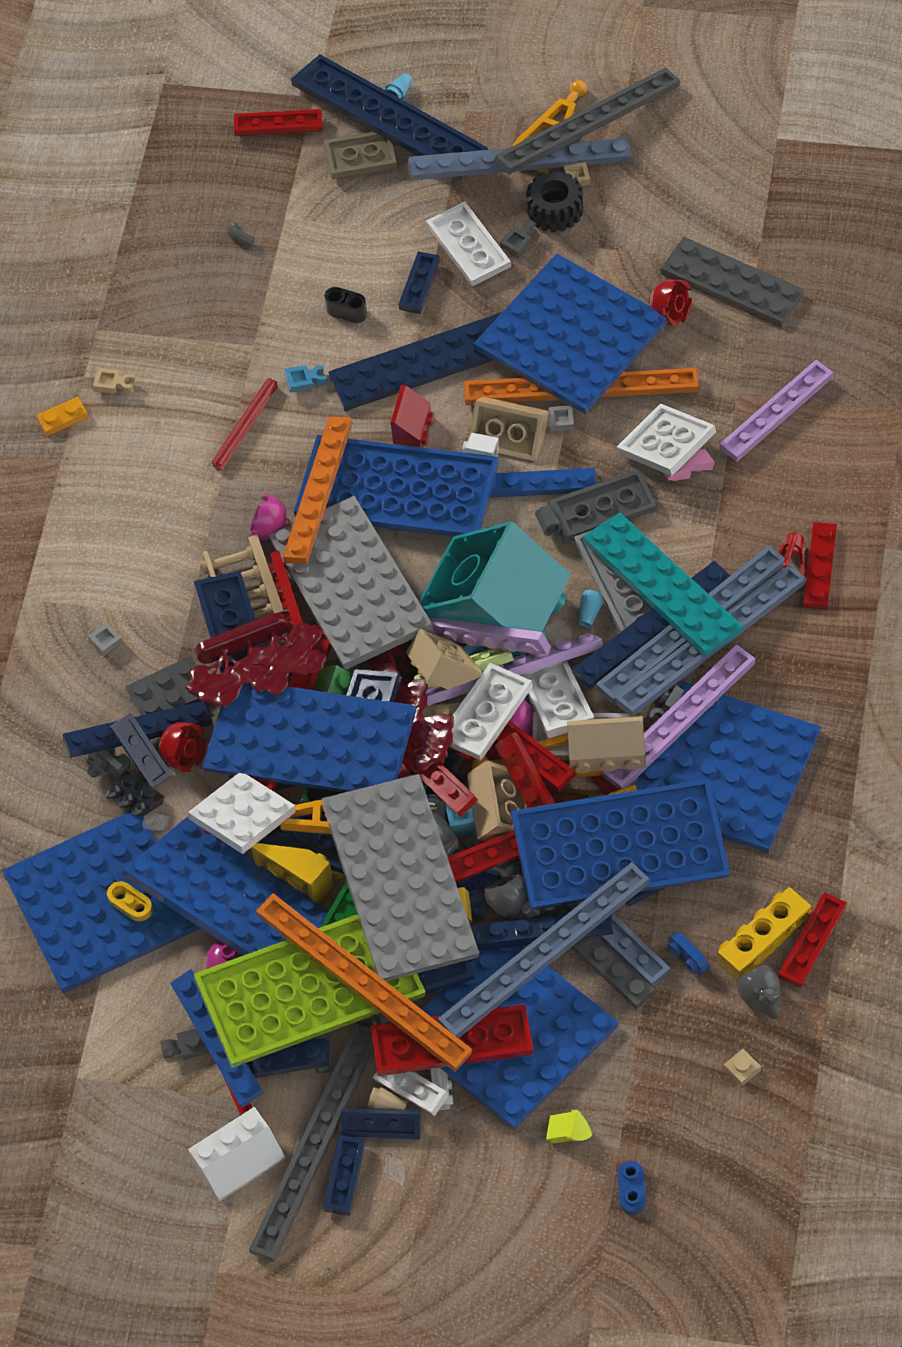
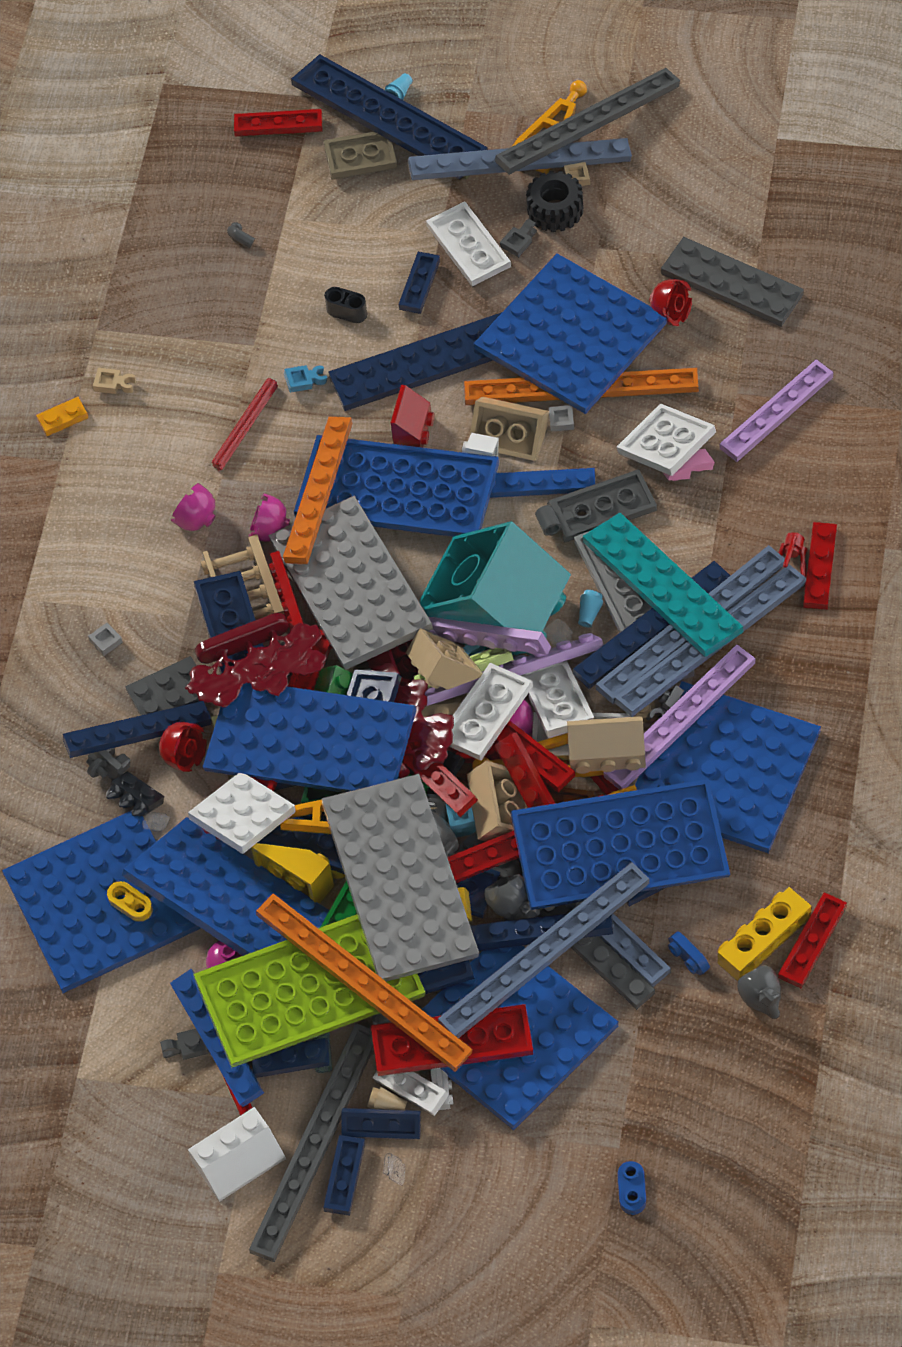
dark blue plate [109,713,172,788] -> none
neon yellow tile [546,1110,592,1144] -> none
tan plate [724,1049,761,1087] -> none
none -> dark pink cylinder [171,483,216,531]

